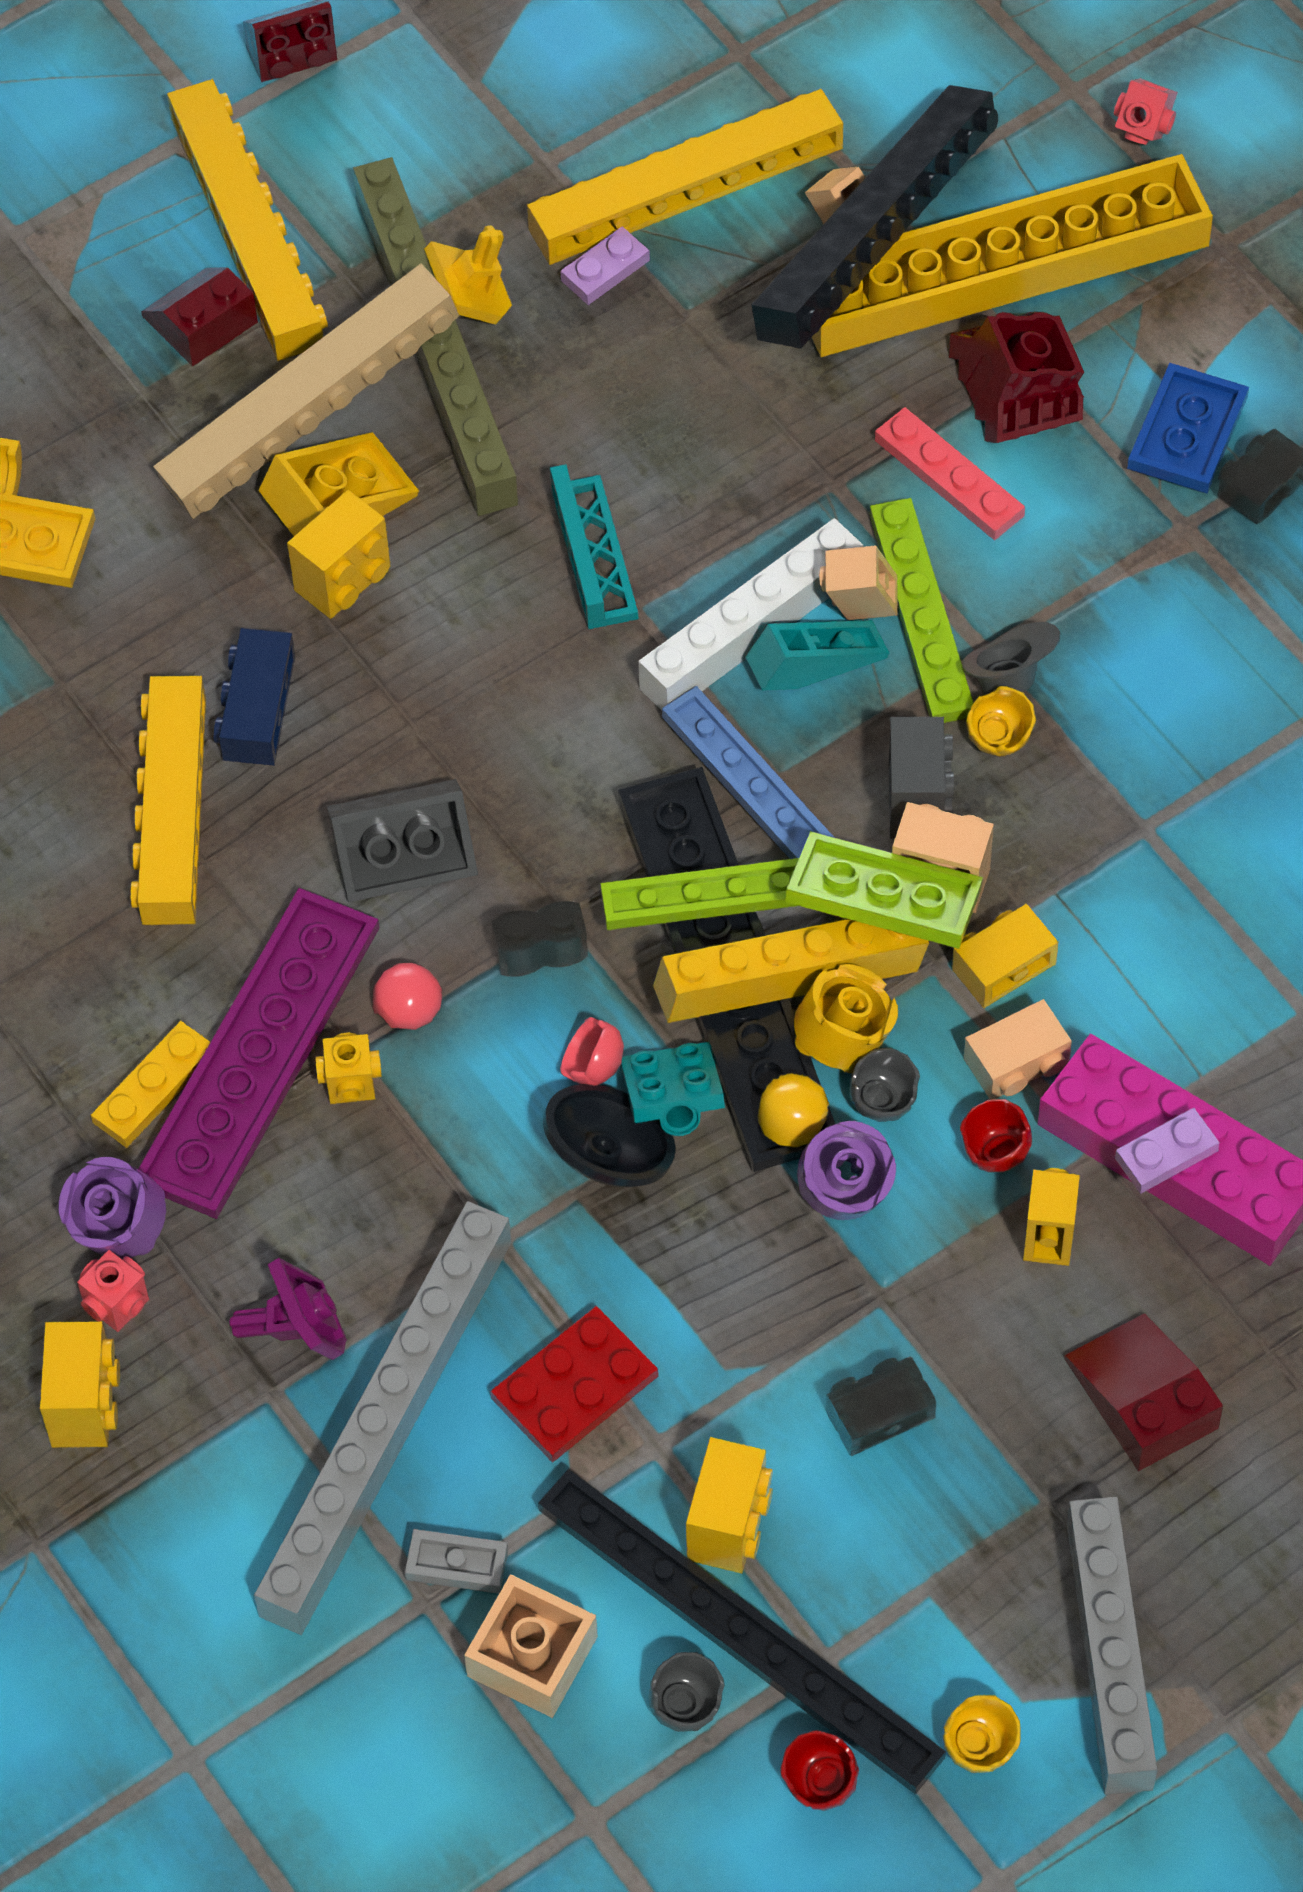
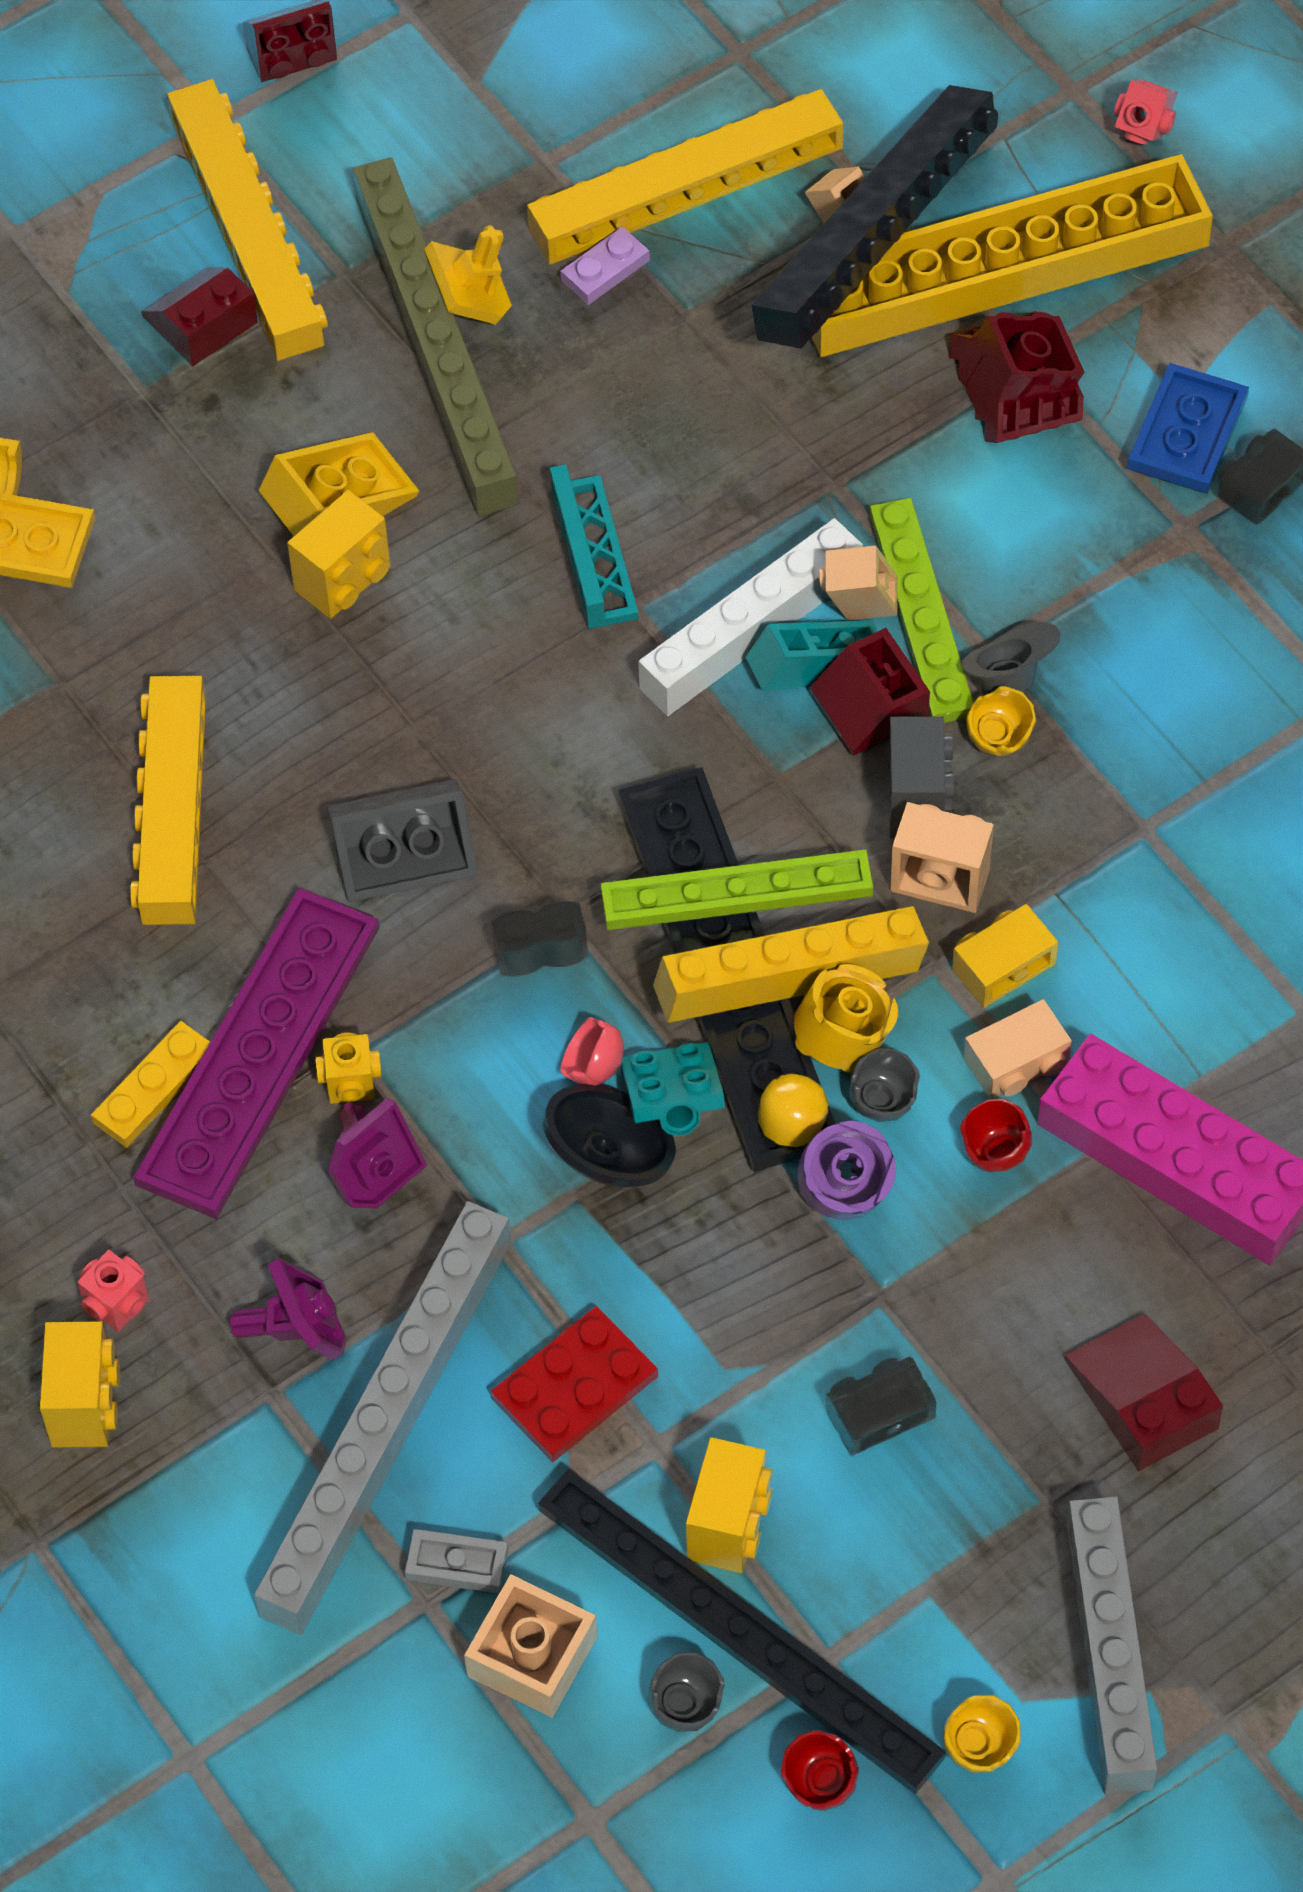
medium lavender brick [59,1157,166,1259] -> none
tan brick [153,263,459,519] -> none
dark blue brick [214,628,295,766] -> none
coral hair [372,962,442,1030] -> none
medium blue plate [662,686,835,859] -> none
lime plate [785,831,983,949] -> none
coral plate [875,407,1025,541] -> none
yellow brick [1023,1168,1080,1266] -> none
lavender plate [1115,1108,1220,1194] -> none
none -> magenta piece [328,1098,427,1209]
none -> dark red slope [810,628,930,756]

